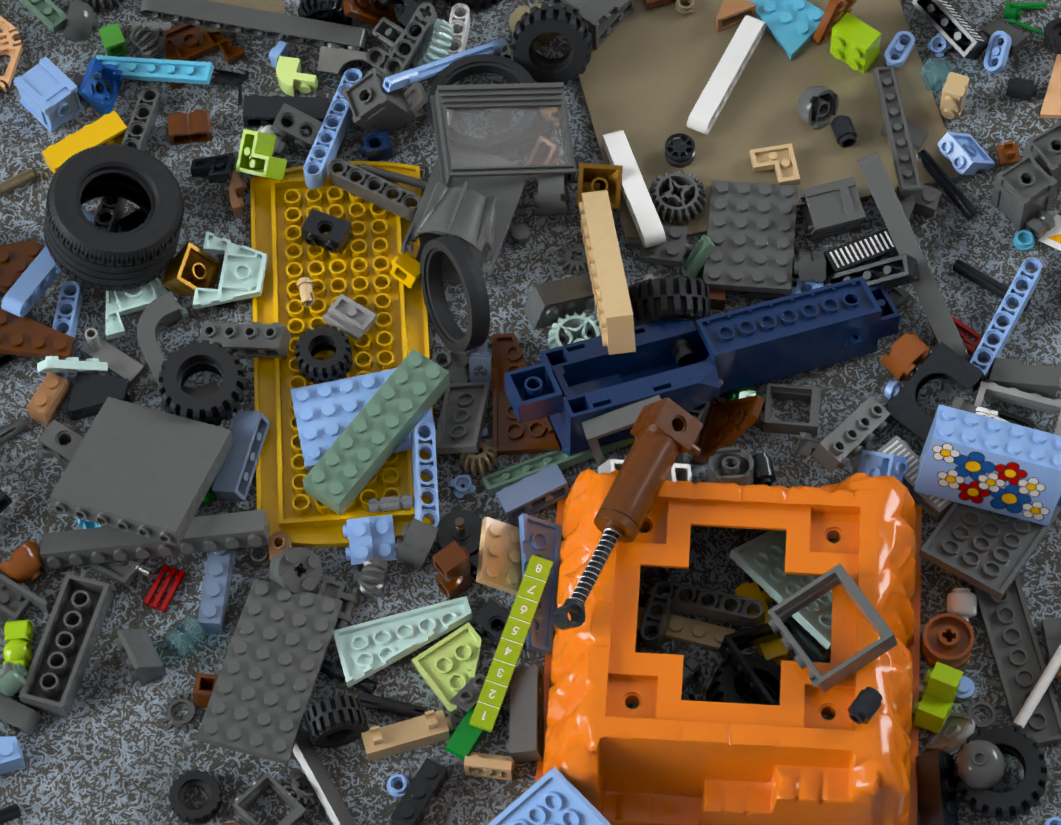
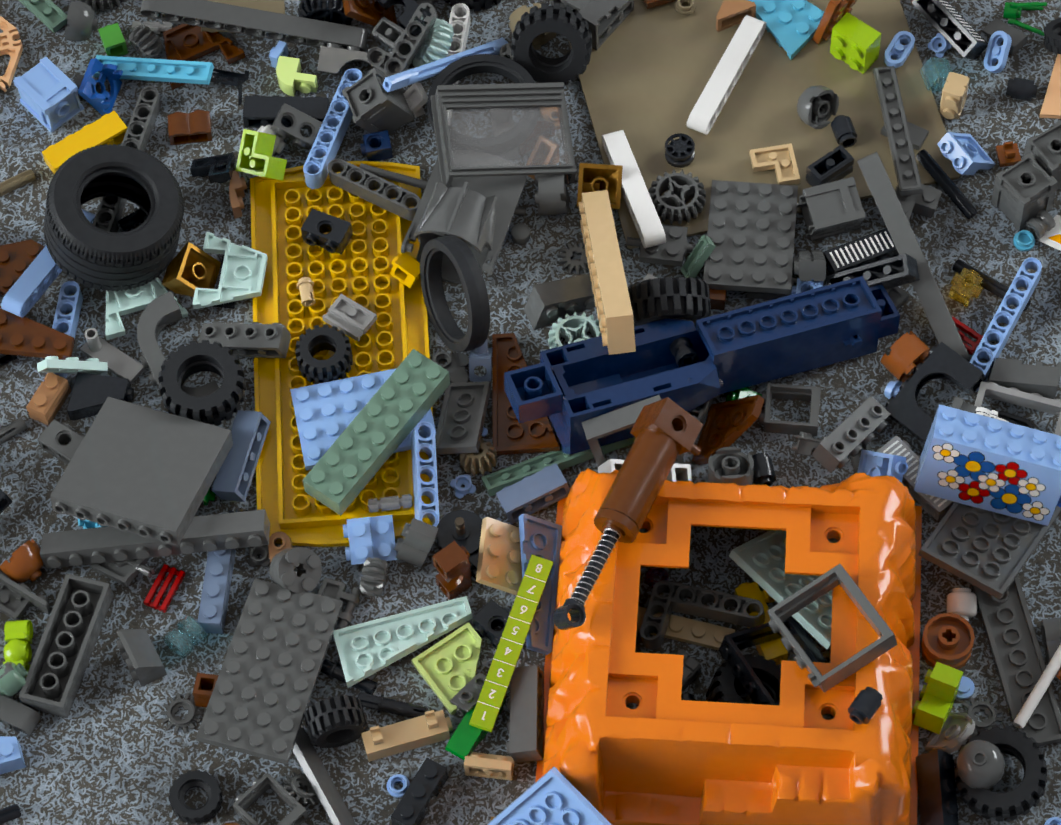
none -> black brick [806,145,854,187]
none -> clear yellow brick [948,268,983,307]

